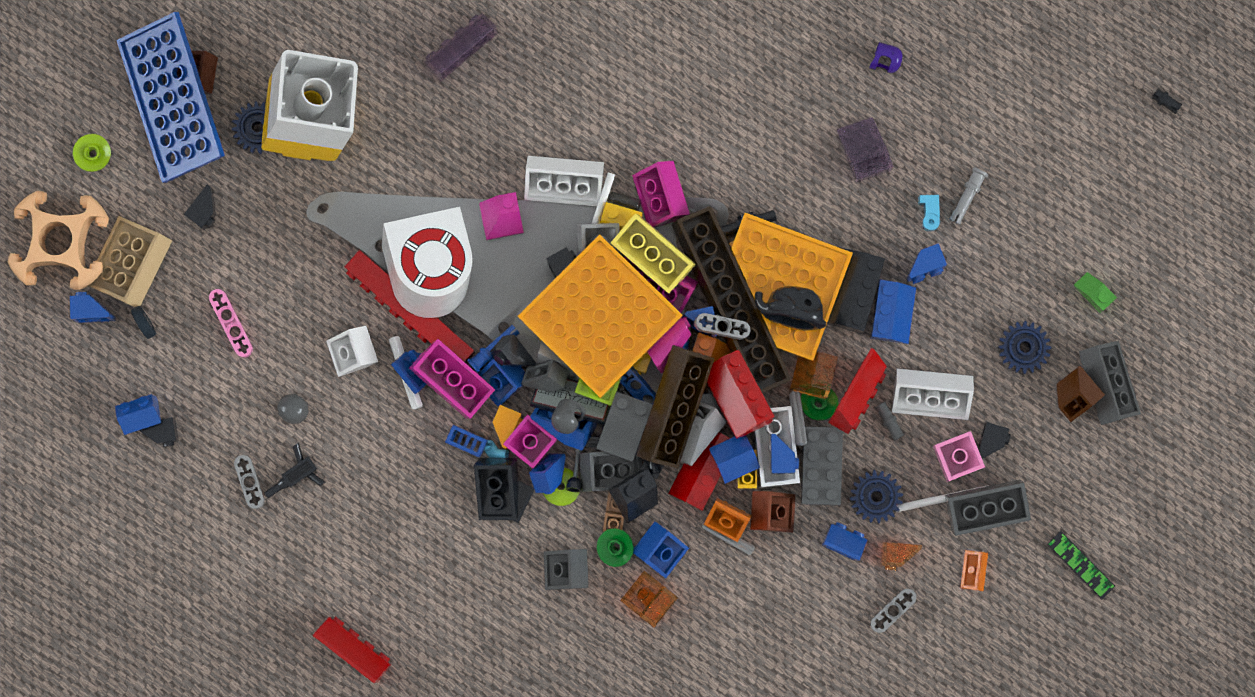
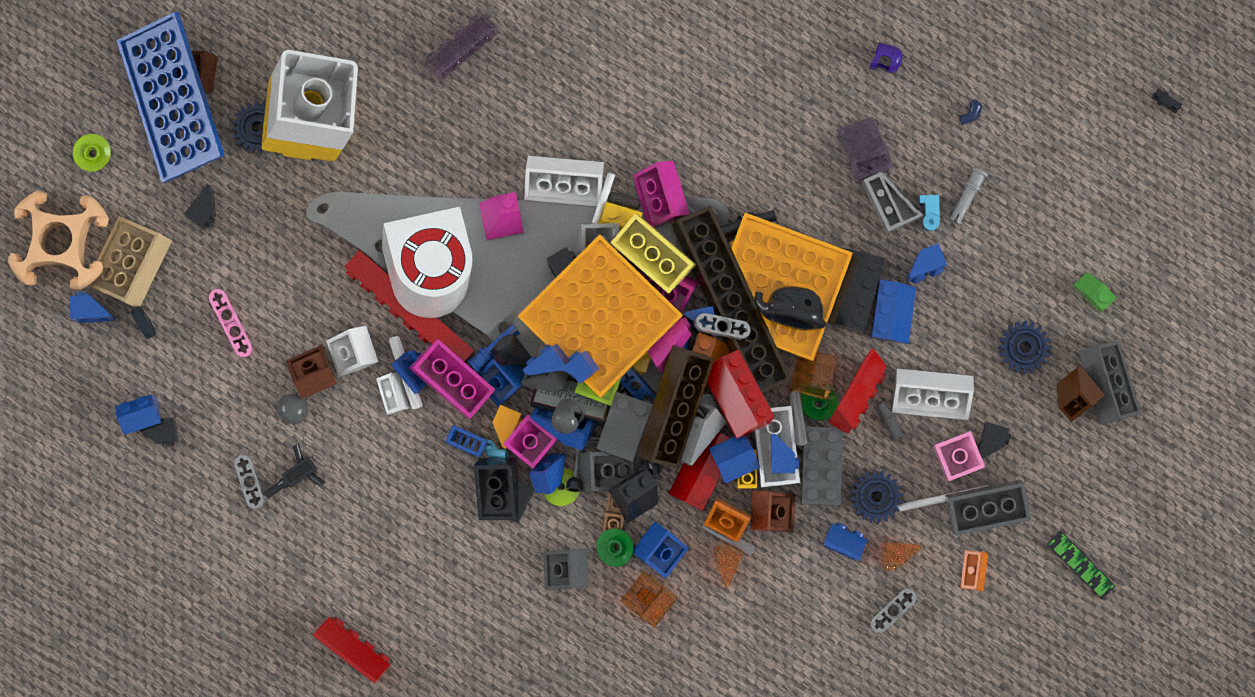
none -> copper slope [286,345,337,399]
none -> white slope [376,372,409,415]
none -> blue arch [523,344,600,383]
none -> clear orange slope [713,543,744,588]
none -> light grey wedge [862,172,923,235]
none -> dark blue arm [959,100,982,125]

